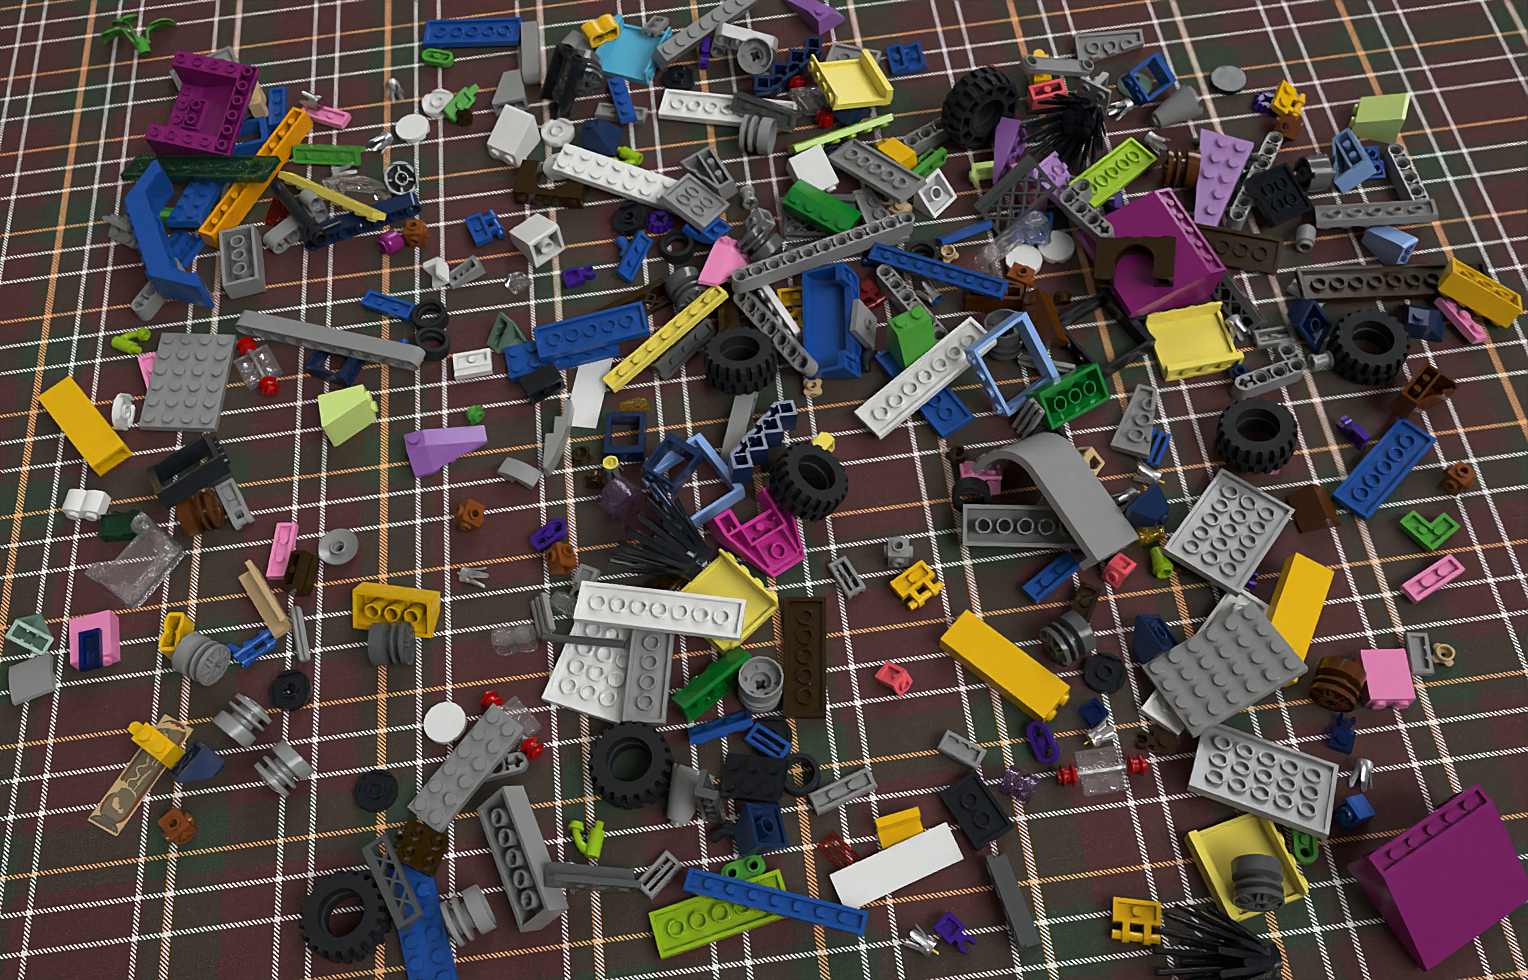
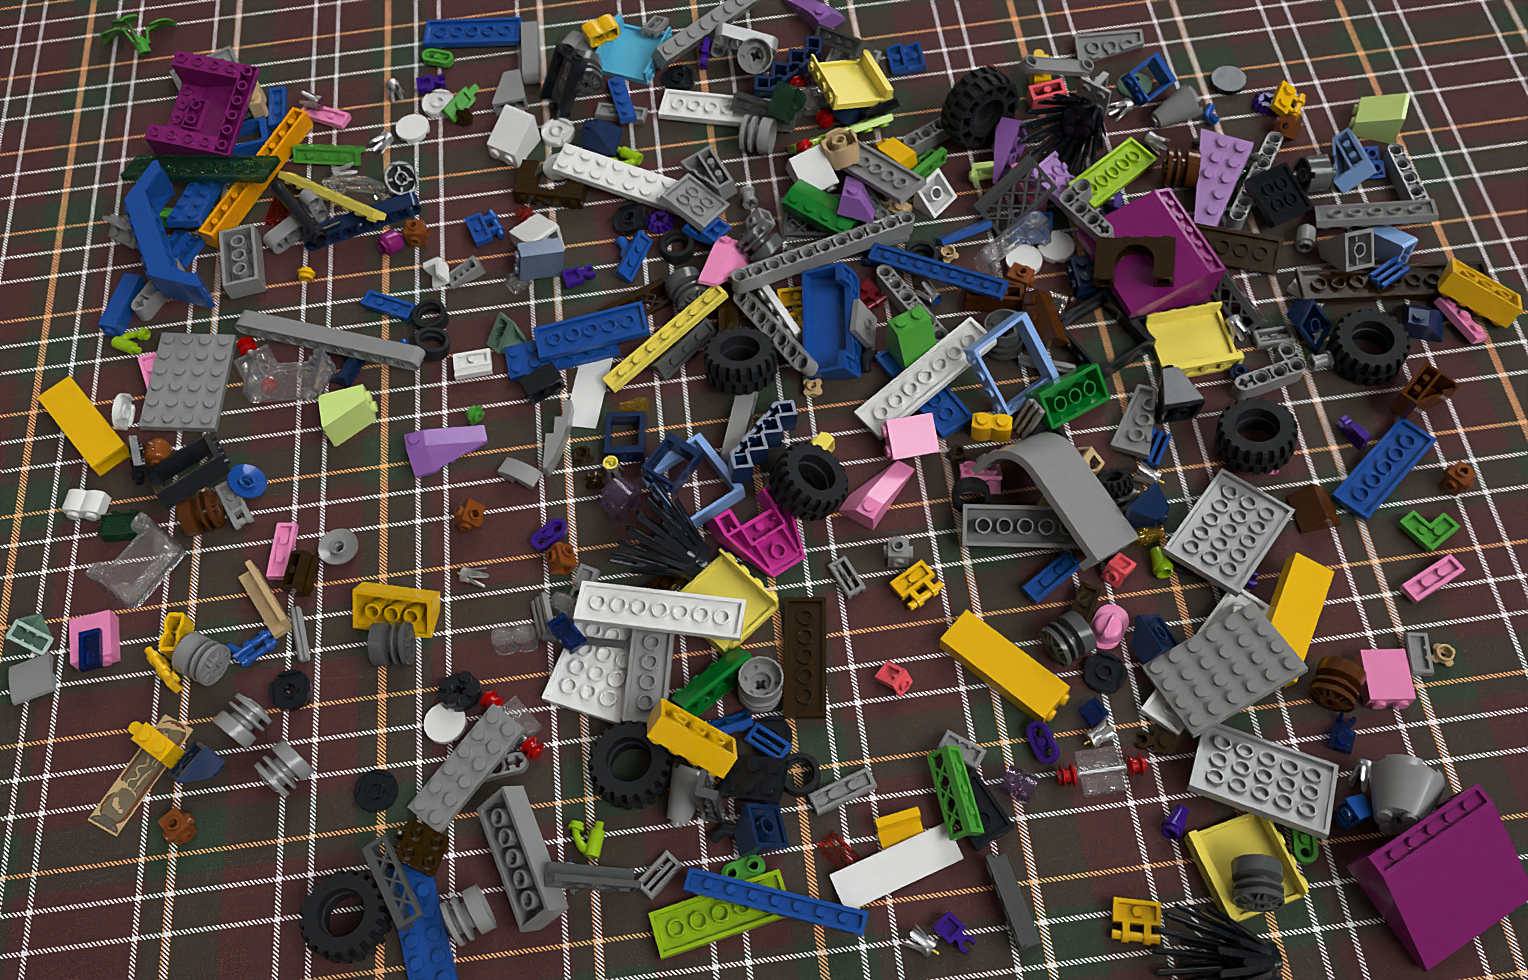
none -> blue brick [98,273,147,337]
none -> black plate [128,435,146,485]
none -> dark orange head [144,438,172,466]
none -> yellow plate [144,646,183,694]
none -> blue dish [227,464,267,499]
none -> clear windscreen [242,349,336,403]
none -> yellow plate [297,267,316,282]
none -> dark purple plate [416,74,447,94]
none -> black plate [438,671,481,712]
none -> sand blue brick [513,238,564,281]
none -> clear red plate [516,205,533,223]
none -> clear blue tile [546,612,588,655]
none -> yellow brick [647,697,738,779]
none -> clear green brick [766,80,806,124]
none -> red plate [796,138,813,153]
none -> dark grey fence [814,24,876,59]
none -> tan brick [821,128,860,170]
none -> medium lavender wedge [837,176,875,223]
none -> bright pink wedge [839,460,915,530]
none -> black axle [865,97,900,120]
none -> bright pink brick [881,413,940,461]
none -> bright green fence [927,745,985,841]
none -> yellow brick [970,412,1013,443]
none -> clear slope [1050,291,1068,316]
none -> dark blue brick [1066,255,1097,300]
none -> bright pink piece [1090,604,1129,650]
none -> black tyre [1096,467,1134,499]
none -> black slope [1156,365,1205,425]
none -> dark purple cone [1161,804,1189,840]
none -> blue arm [1202,103,1220,125]
none -> light grey slope [1318,228,1375,272]
none -> blue tile [1367,256,1410,290]
none -> light grey cone [1369,754,1445,835]

